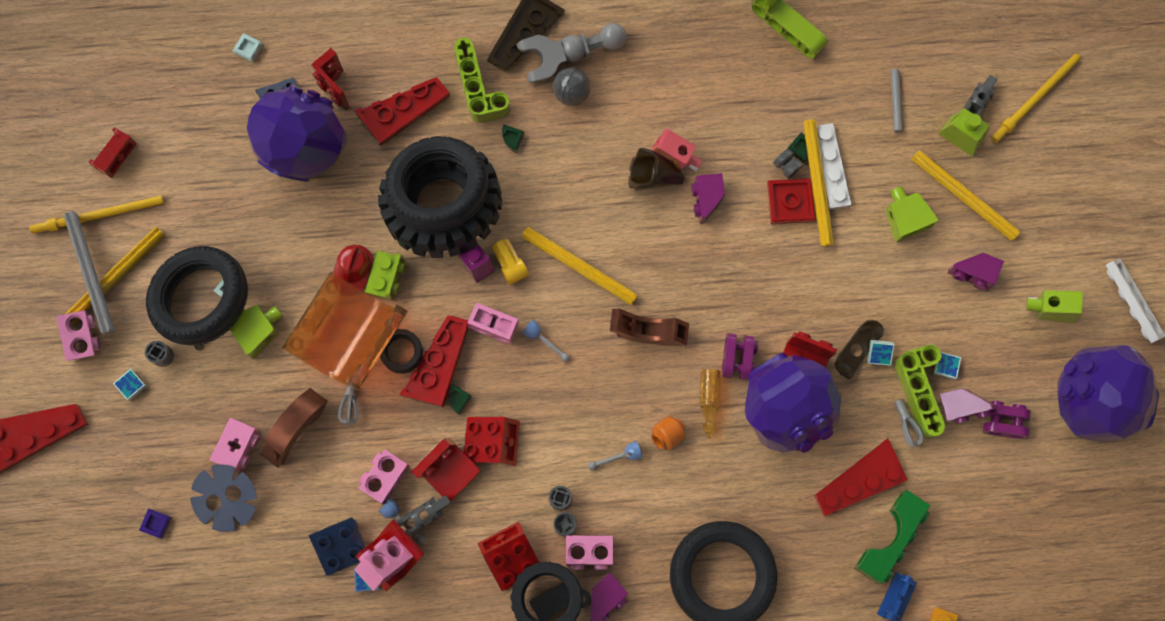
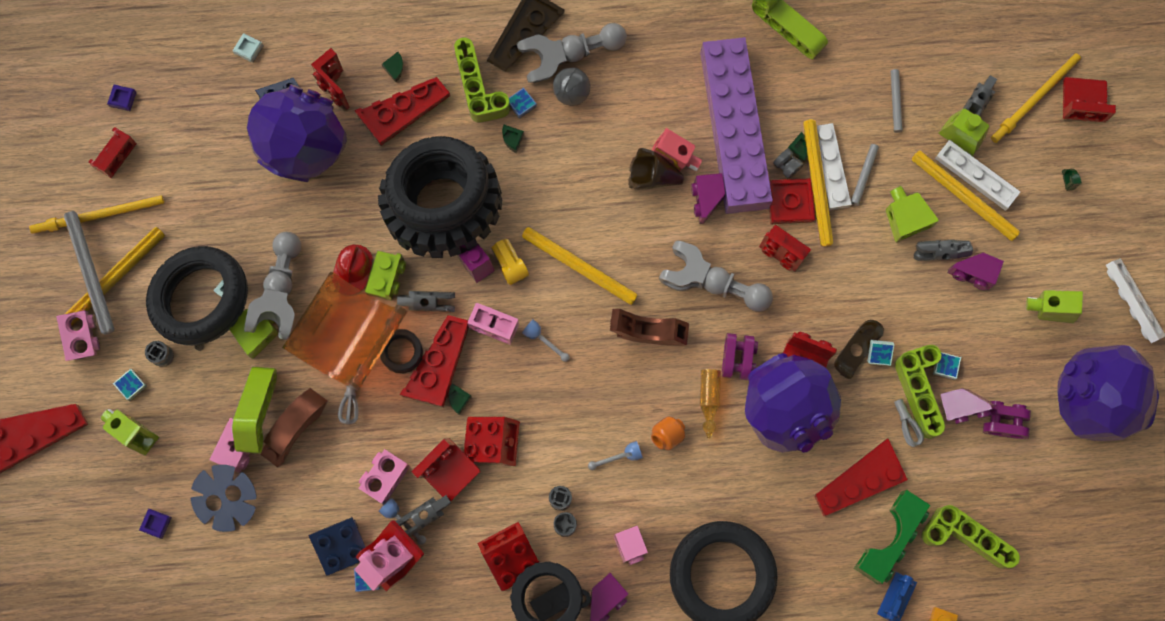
bright pink brick [566,536,613,570] -> none
none -> lime torso [101,409,159,456]
none -> dark purple tile [107,84,136,111]
none -> lime beam [232,367,277,454]
none -> light grey piece [244,232,301,340]
none -> dark green tile [382,52,403,82]
none -> dark grey hinge [397,291,455,312]
none -> tile [509,88,537,118]
none -> bright pink brick [614,526,648,565]
none -> light grey piece [659,240,773,312]
none -> medium lavender brick [700,37,772,214]
none -> red bracket [759,224,811,272]
none -> light grey bar [851,144,879,206]
none -> dark grey hinge [914,239,973,261]
none -> lime beam [921,505,1020,569]
none -> white plate [935,140,1020,211]
none -> dark green tile [1062,168,1082,191]
none -> red bracket [1063,77,1116,122]

